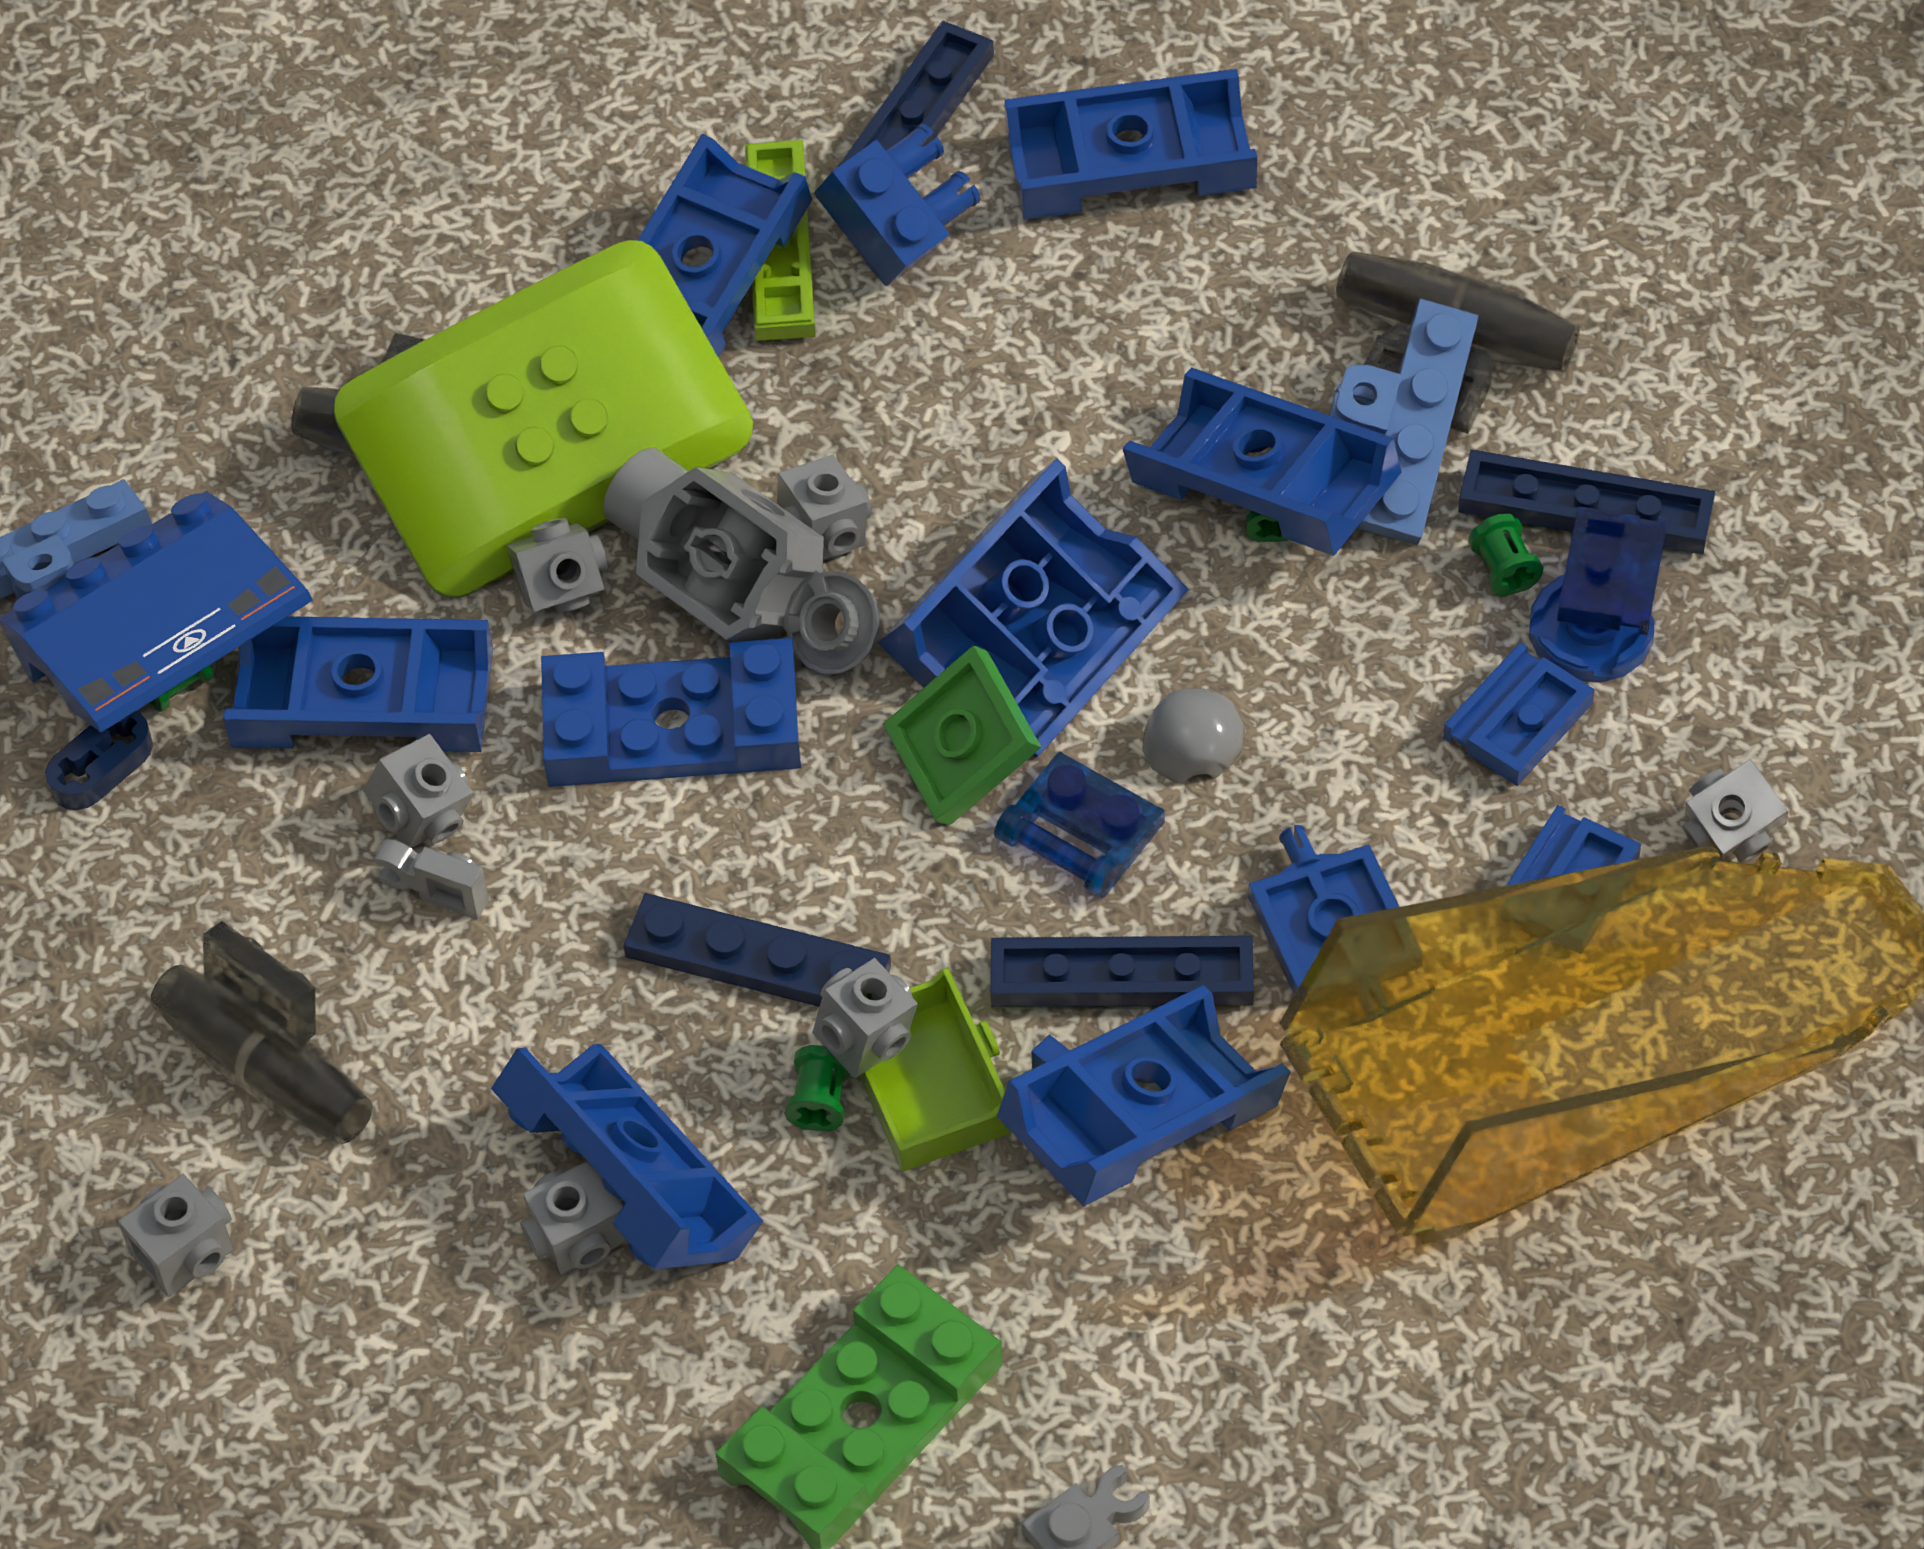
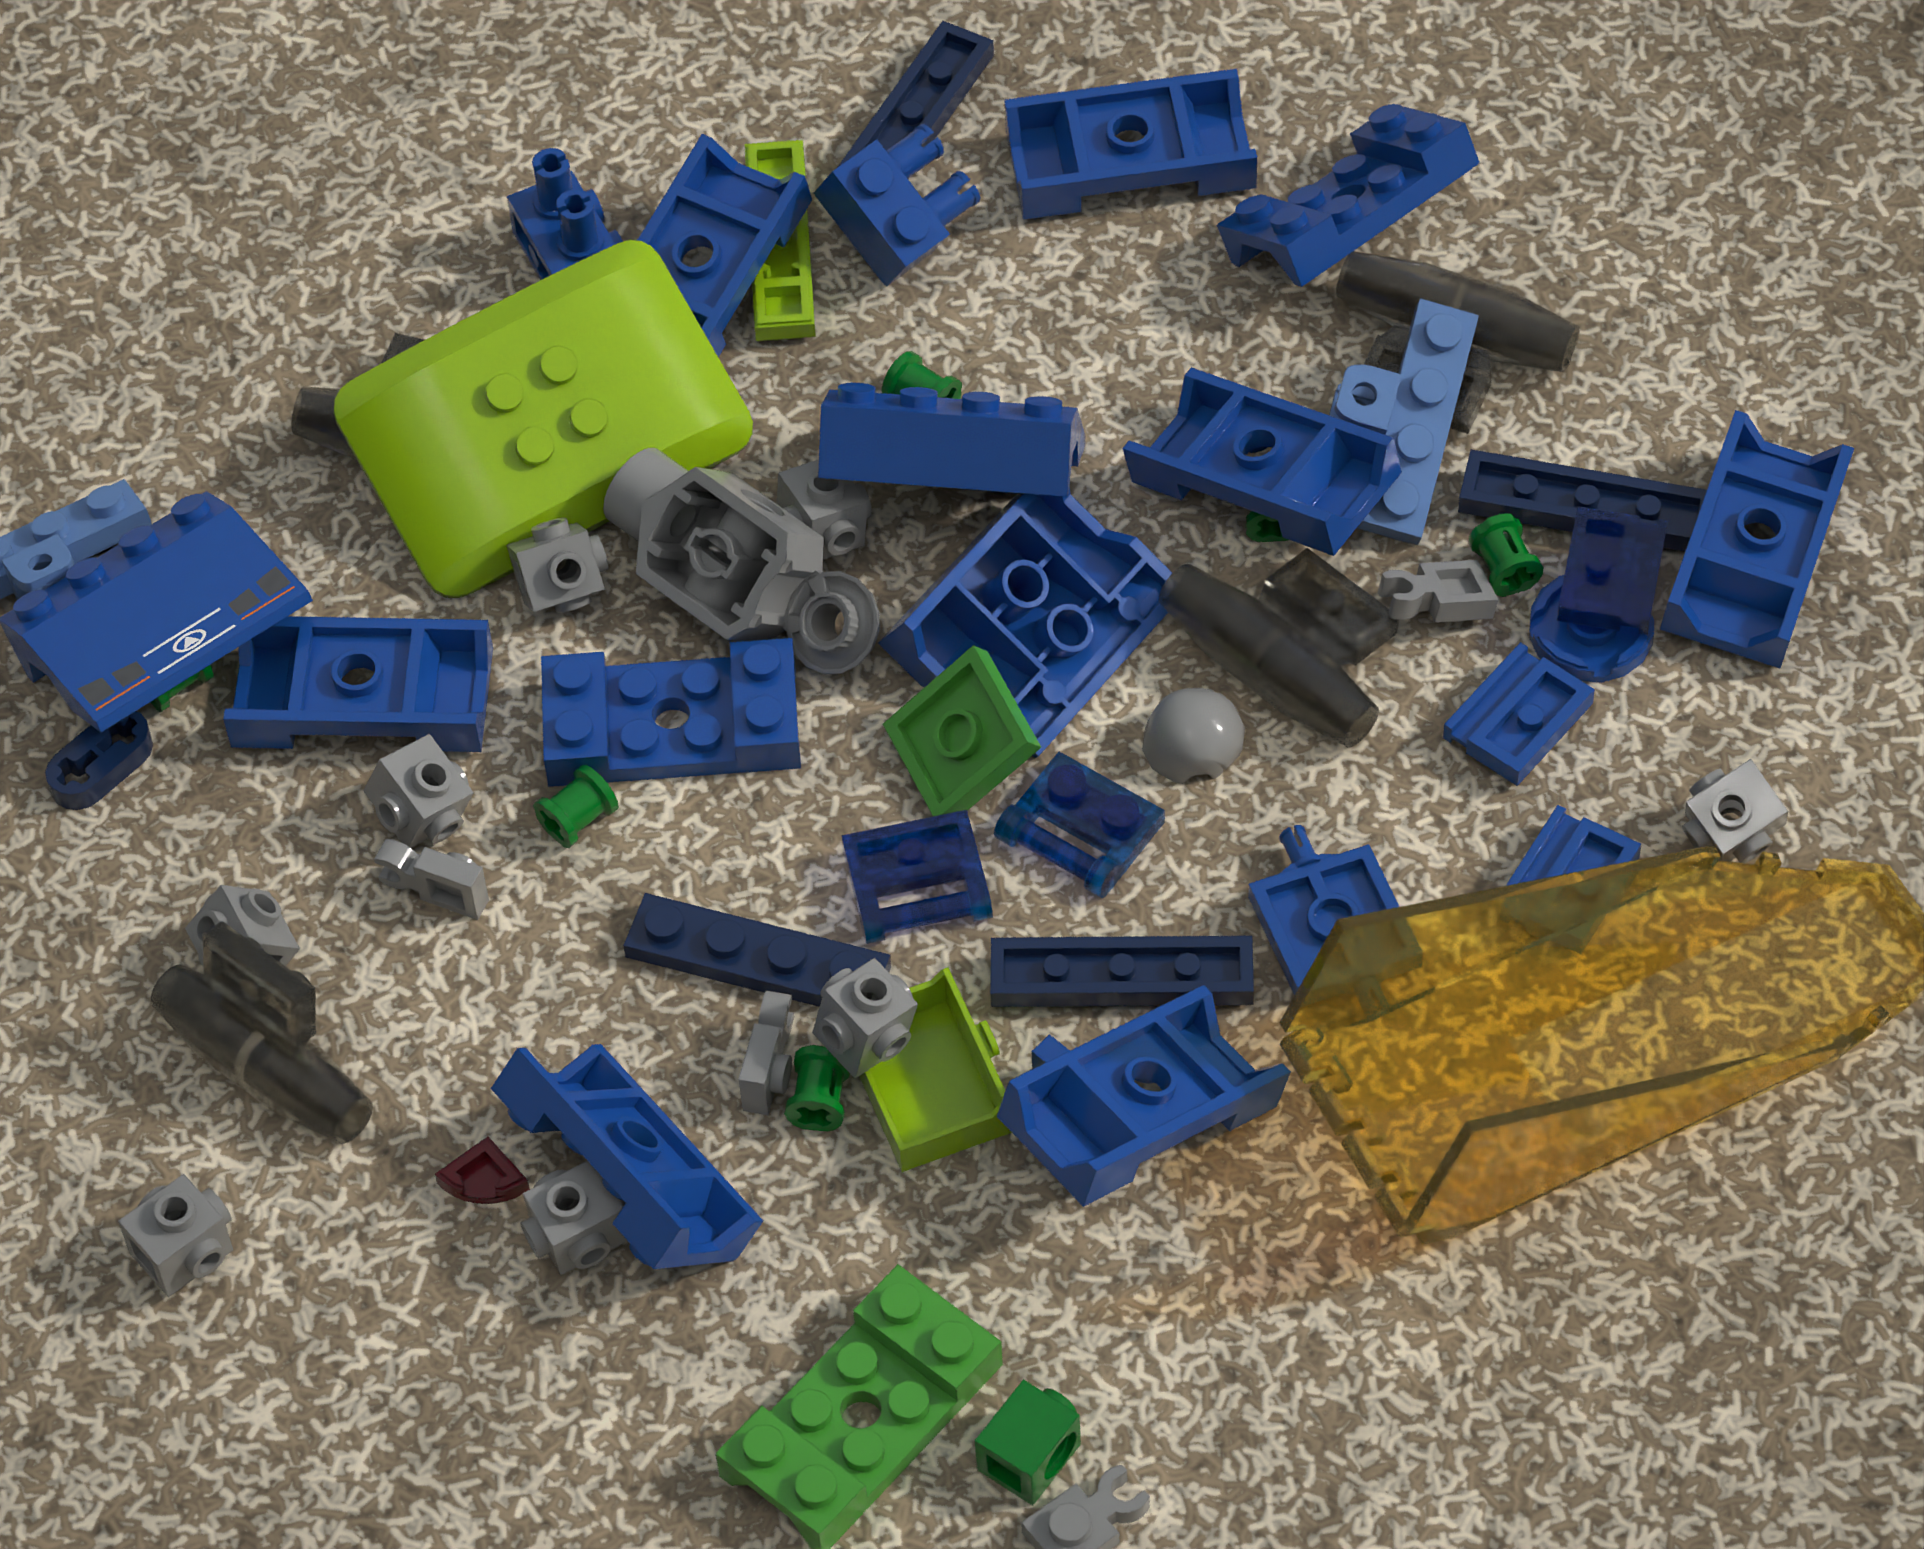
none -> light grey brick [185,885,300,992]
none -> dark red tile [435,1136,530,1204]
none -> blue brick [507,148,623,280]
none -> green bush [533,765,619,848]
none -> light grey plate [738,991,794,1115]
none -> blue piece [818,383,1086,497]
none -> clear blue plate [841,810,993,944]
none -> green bush [881,351,962,399]
none -> green brick [975,1379,1081,1506]
none -> clear smoke plate [1159,548,1399,748]
none -> blue piece [1217,104,1480,287]
none -> light grey plate [1378,560,1498,623]
none -> blue piece [1660,410,1854,668]

